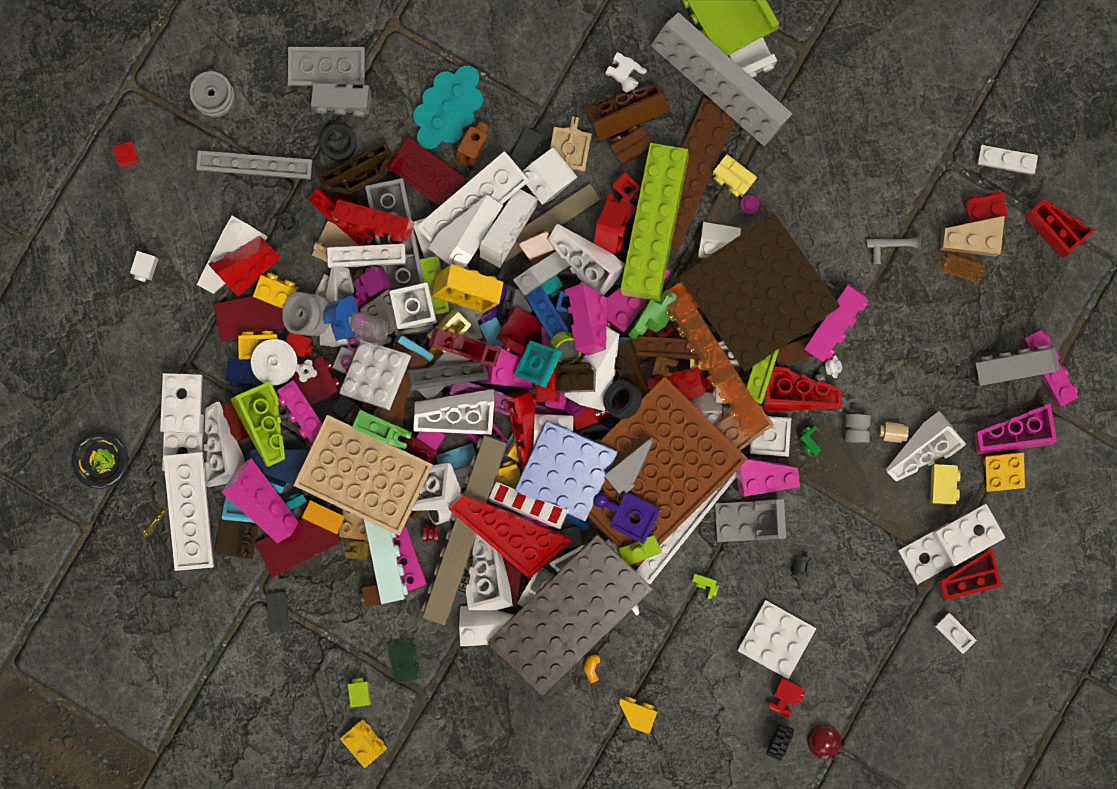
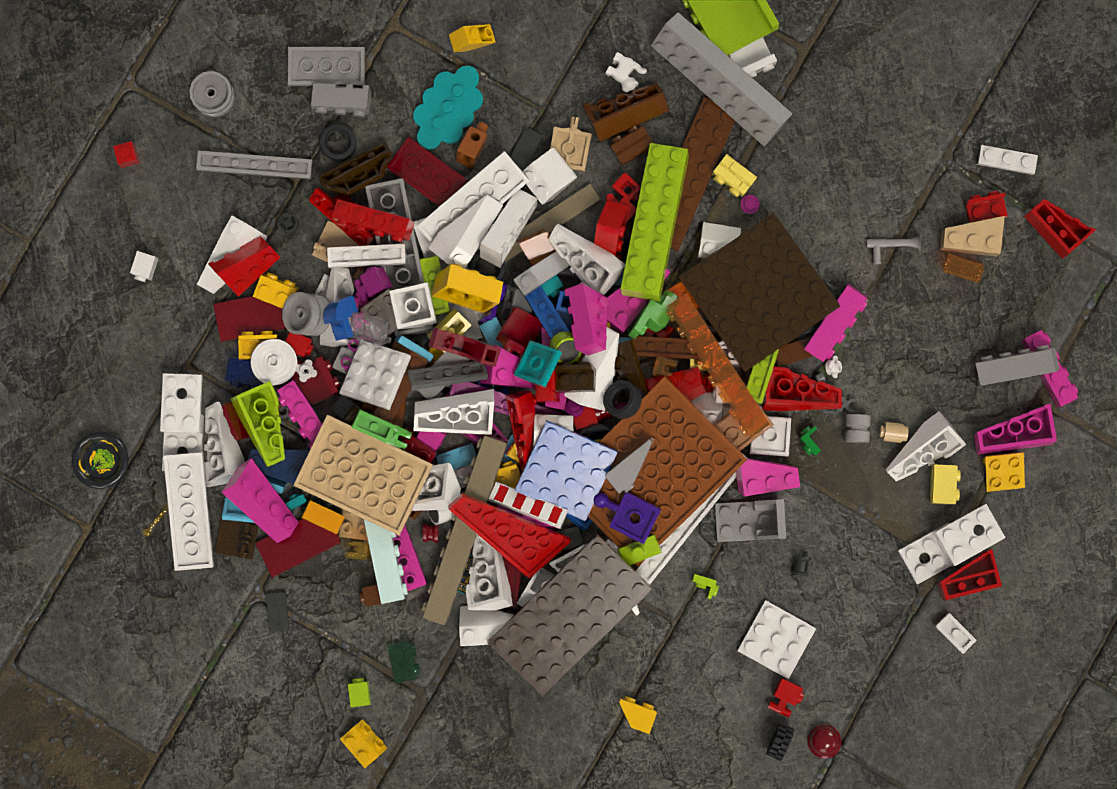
light orange arm [583,654,600,684] -> none
none -> yellow slope [449,24,496,52]

